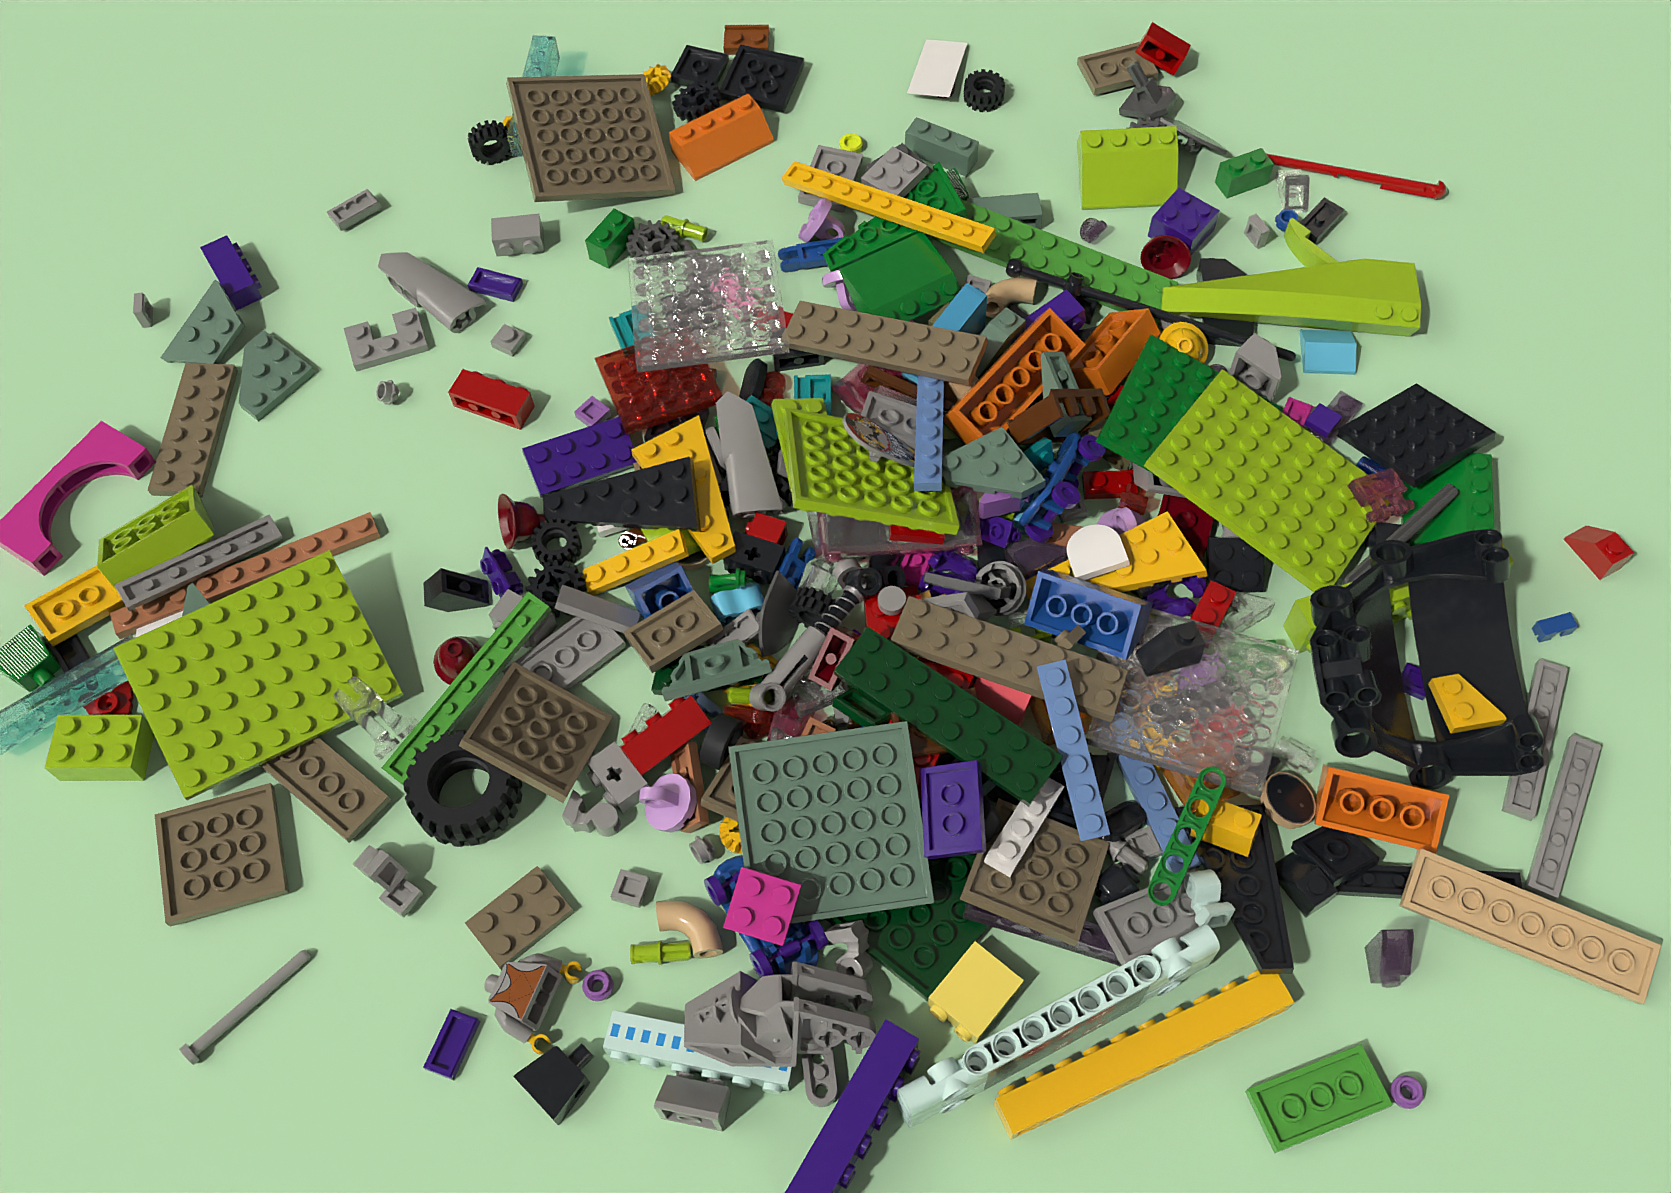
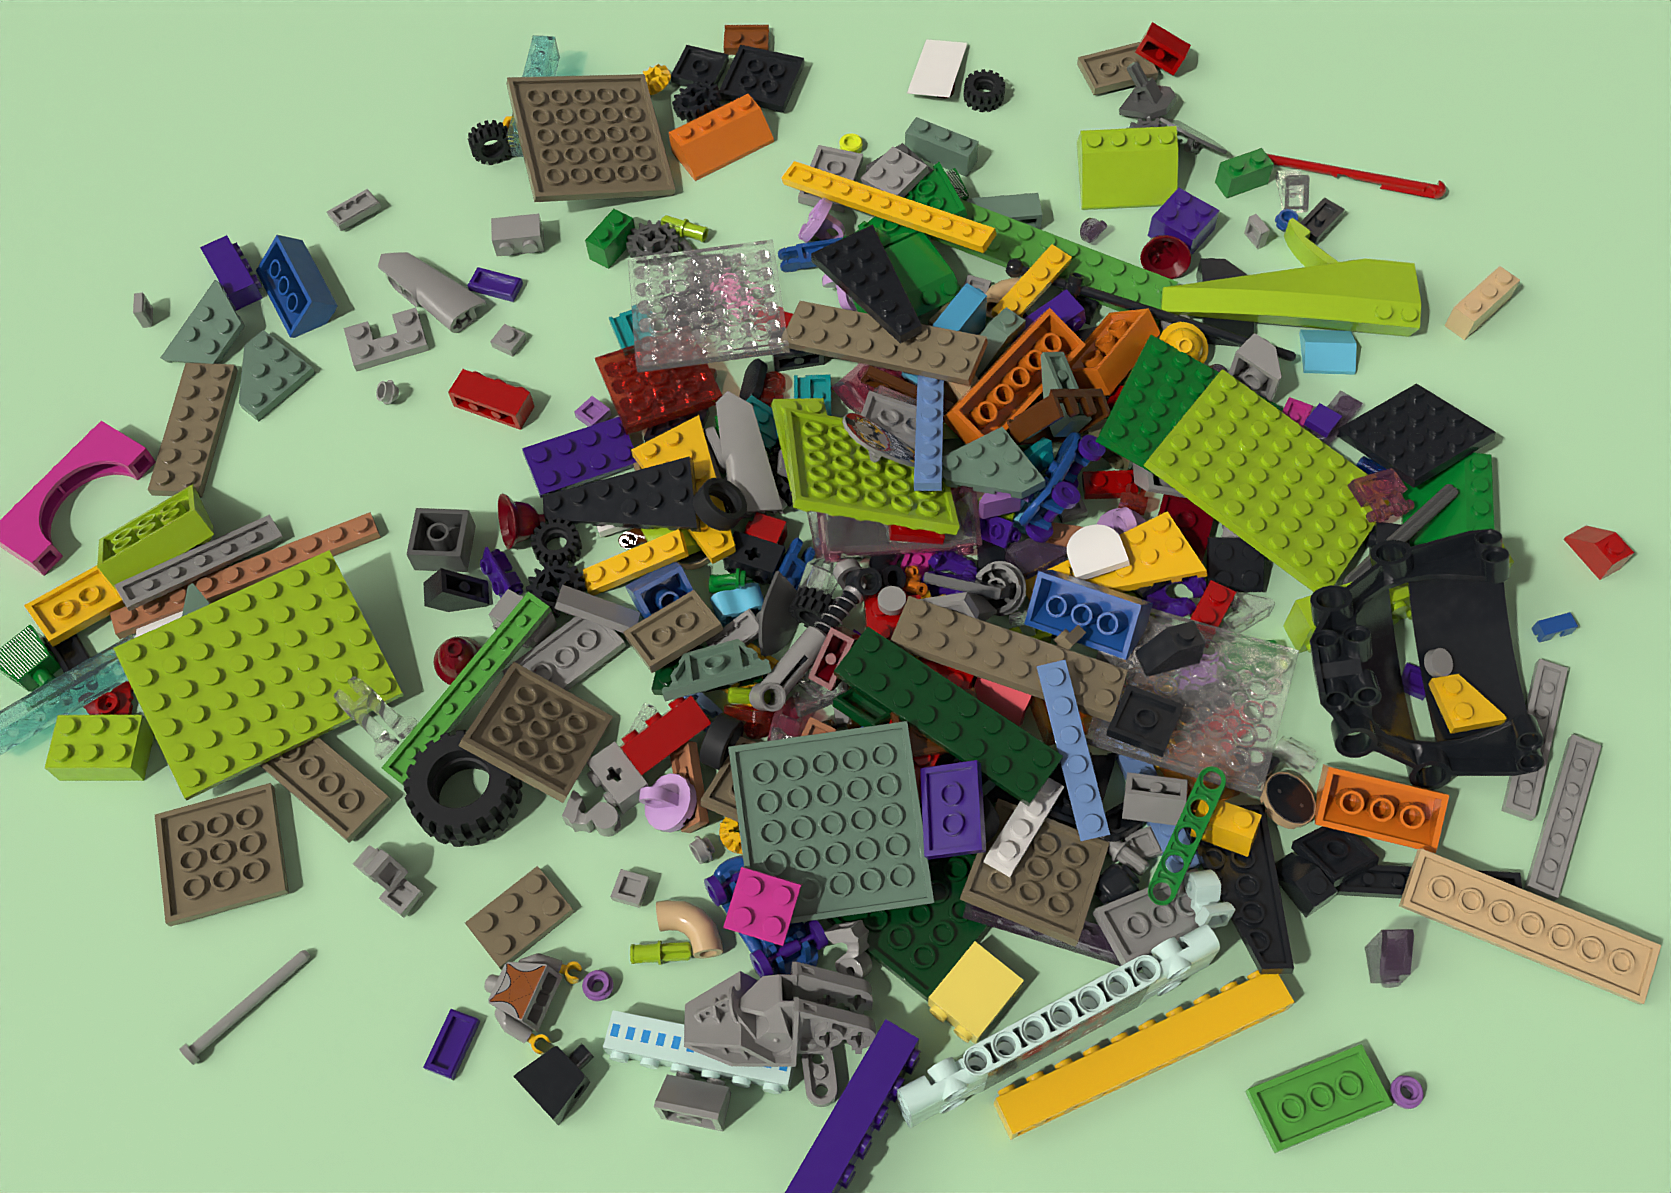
none -> blue slope [256,235,338,338]
none -> dark grey brick [406,508,476,572]
none -> black tyre [693,478,747,531]
none -> black wing [811,224,922,344]
none -> orange arm [903,565,928,596]
none -> yellow plate [991,244,1072,317]
none -> black plate [1106,684,1184,757]
none -> light grey brick [1122,772,1187,826]
none -> light grey tile [1424,648,1453,678]
none -> tan brick [1445,266,1520,340]

